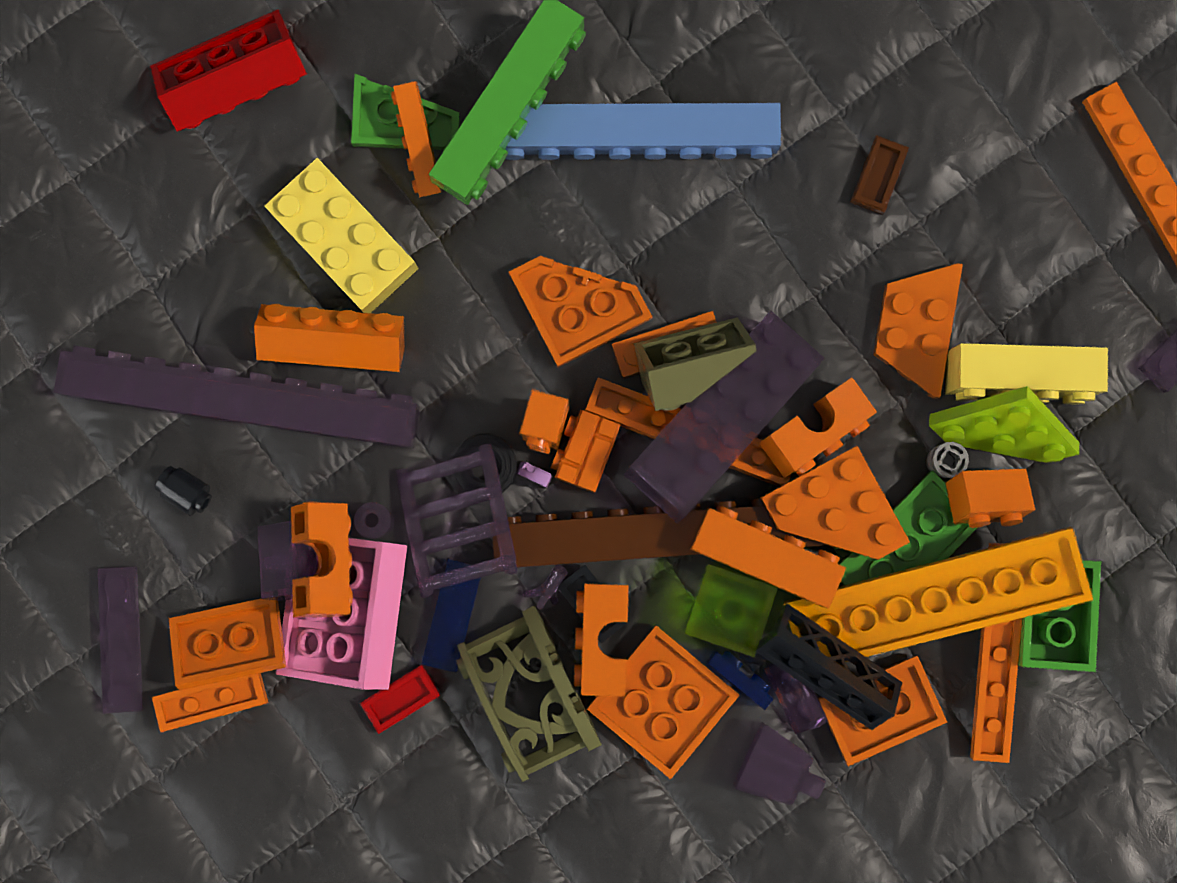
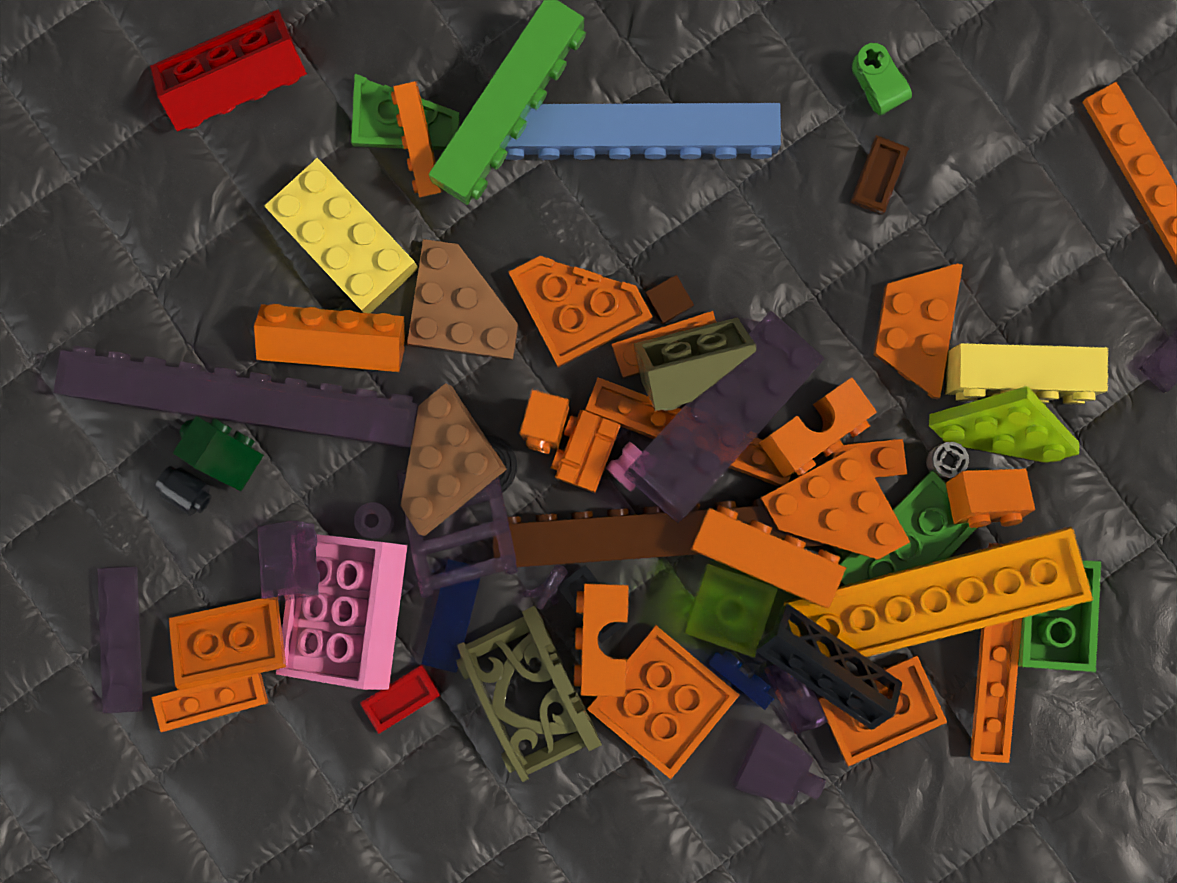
orange arch [291,502,353,617] -> none
lavender tile [516,461,552,488] -> none
none -> dark green brick [173,415,264,491]
none -> medium nougat plate [400,383,507,536]
none -> medium nougat plate [407,239,518,360]
none -> bright pink wheel [605,442,655,492]
none -> reddish brown tile [645,275,694,324]
none -> orange plate [831,439,907,478]
none -> bright green piece [852,43,912,116]

